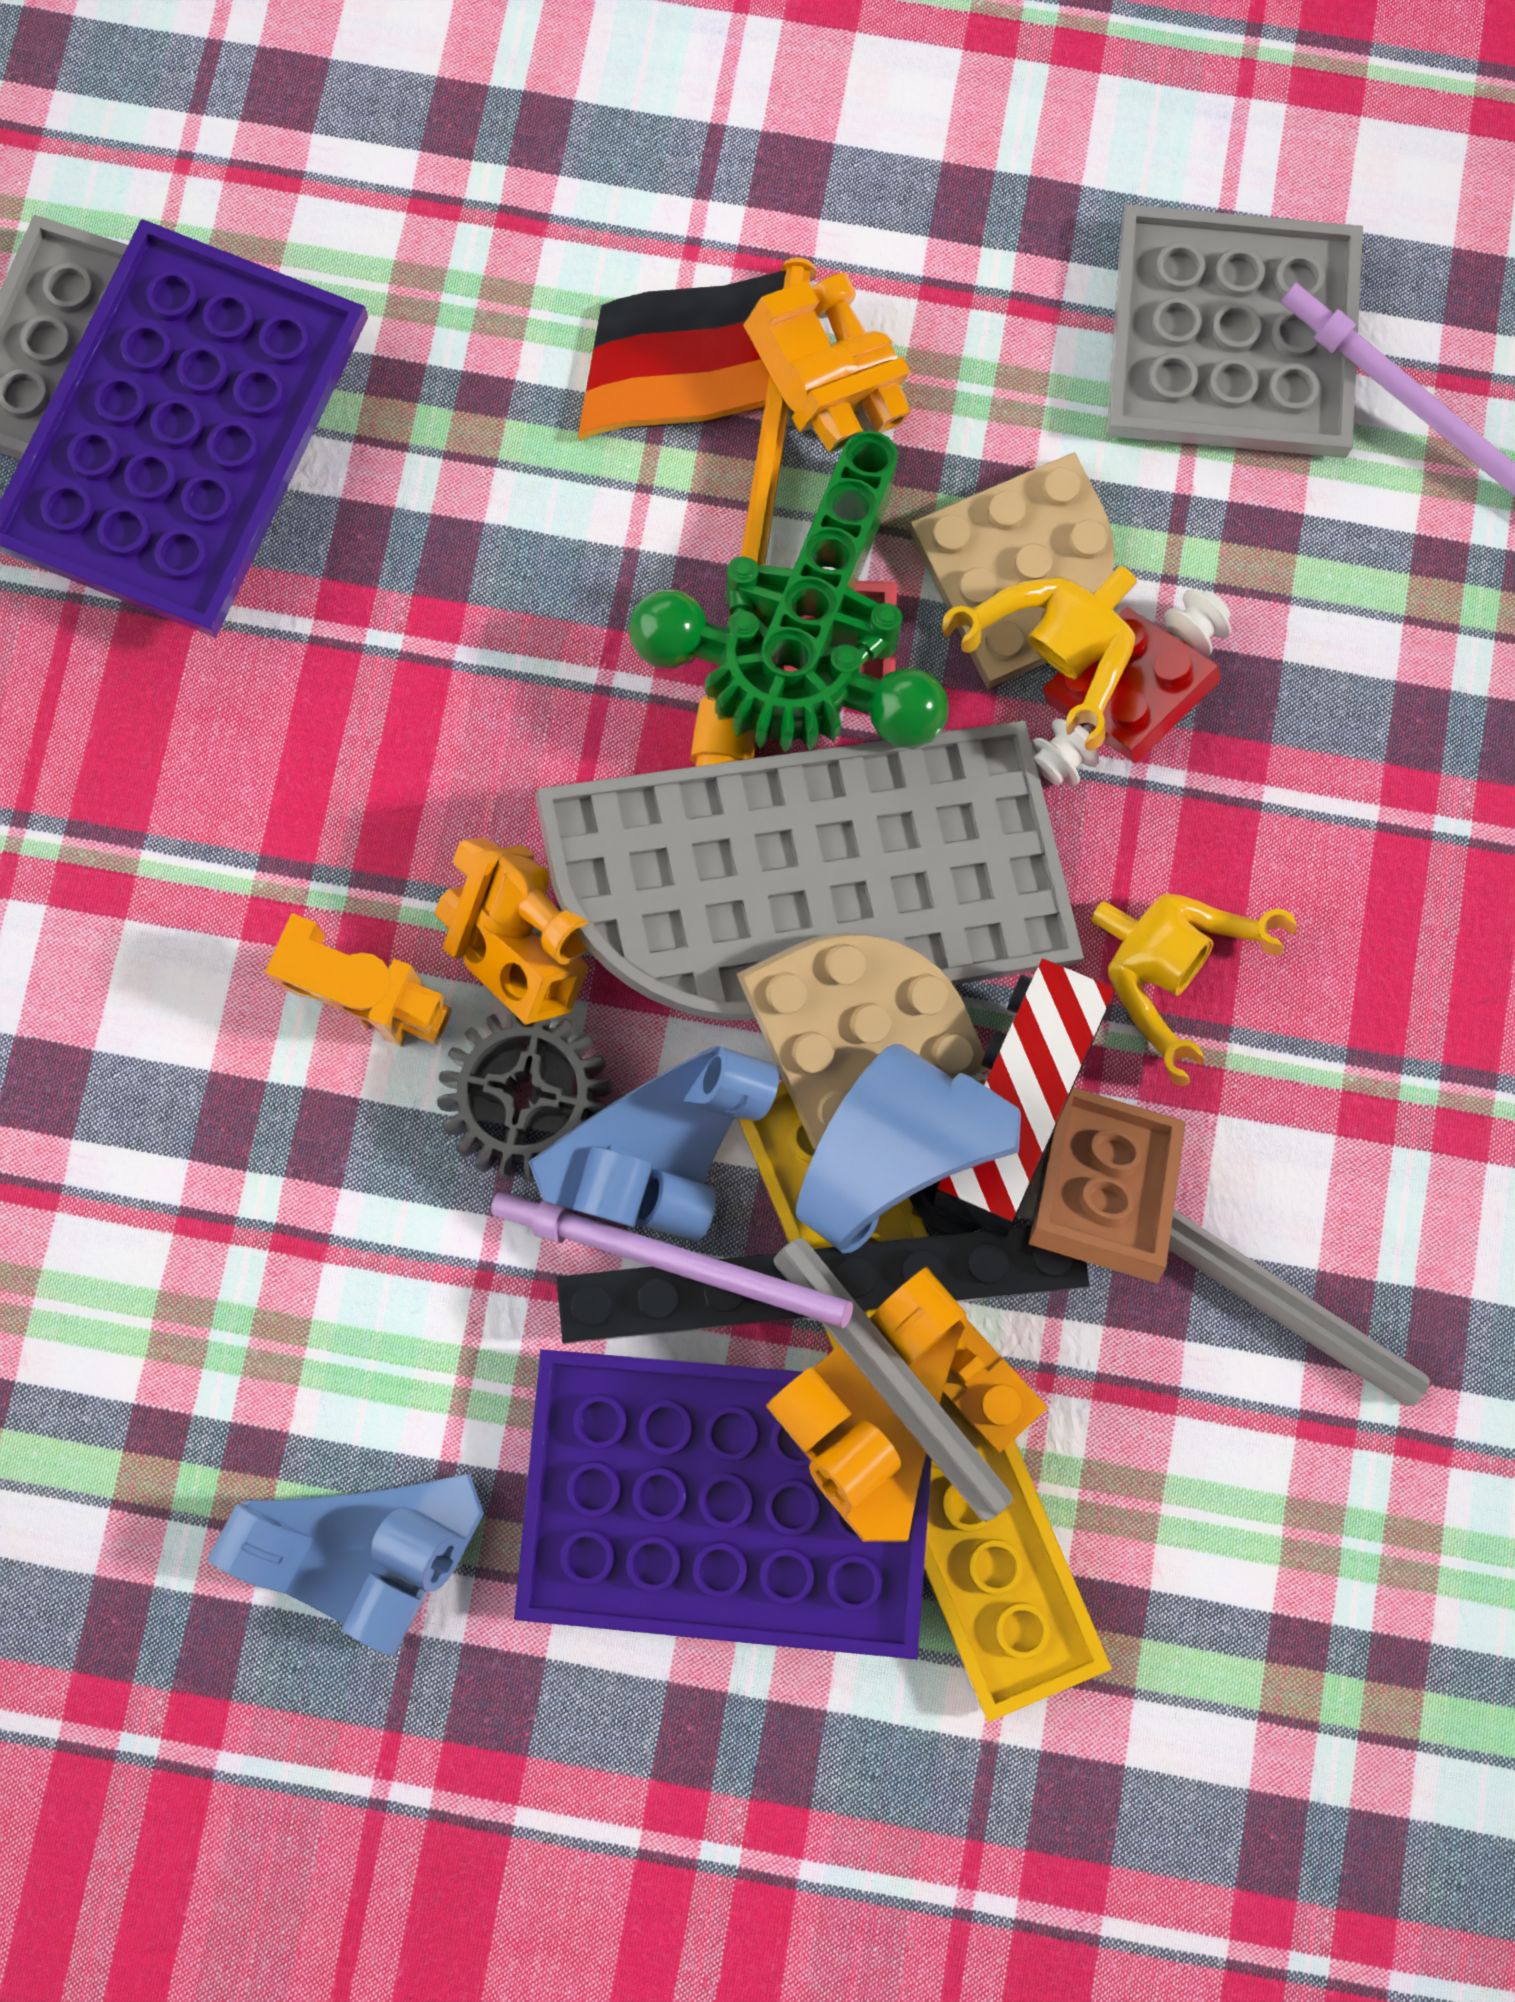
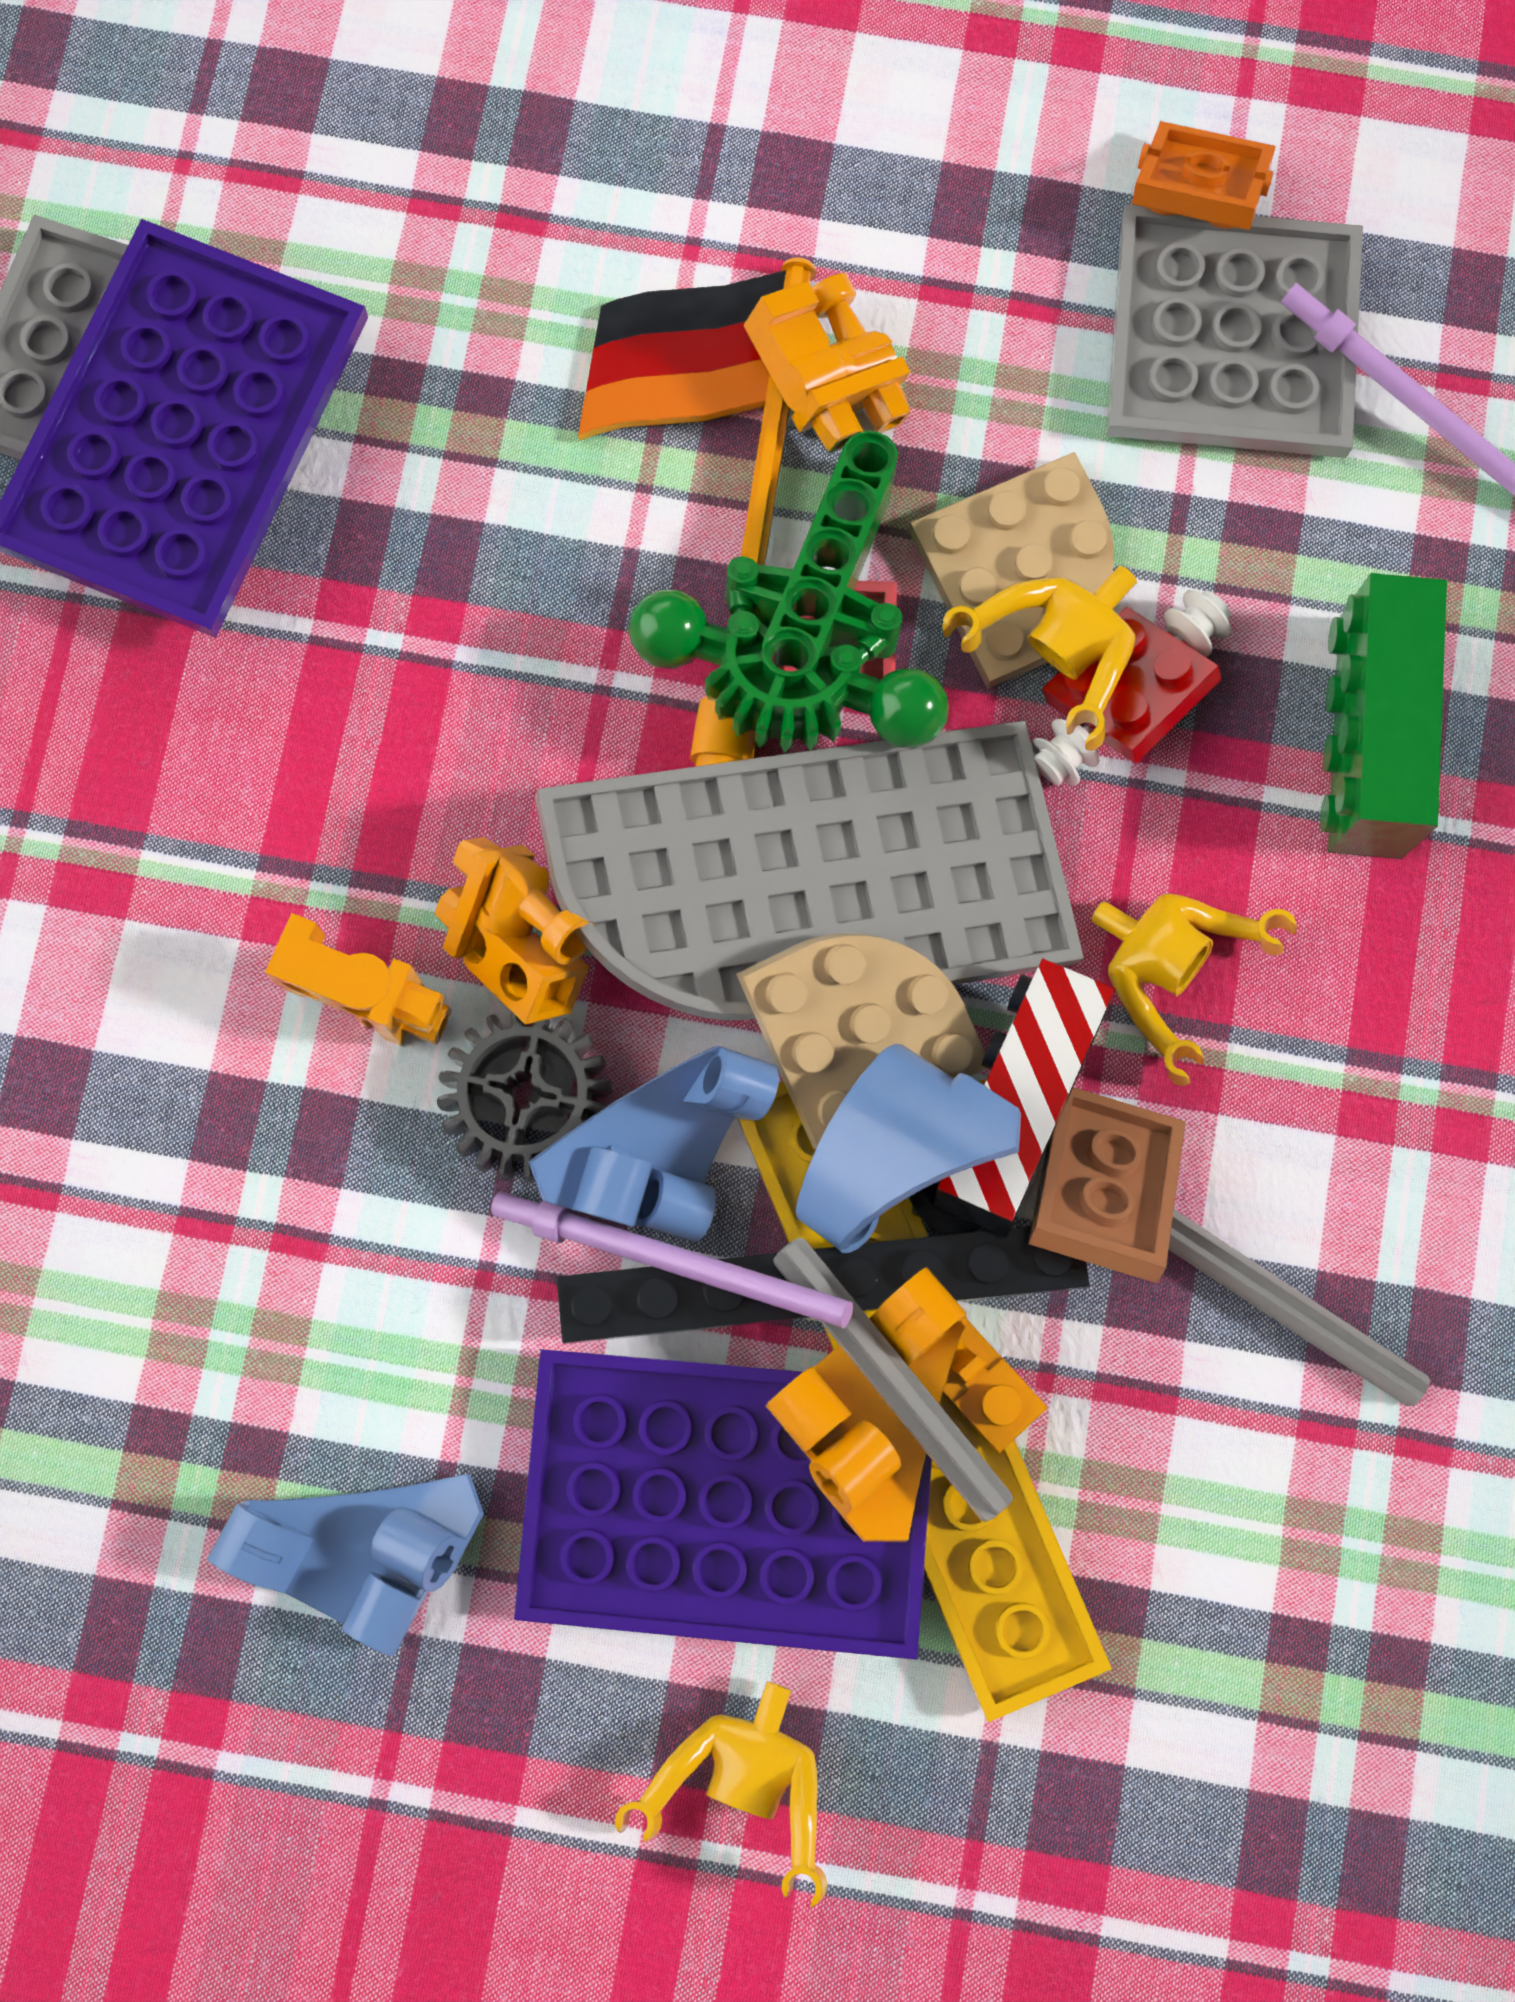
none -> yellow piece [615,1681,828,1908]
none -> orange plate [1132,121,1276,230]
none -> green brick [1320,573,1447,859]

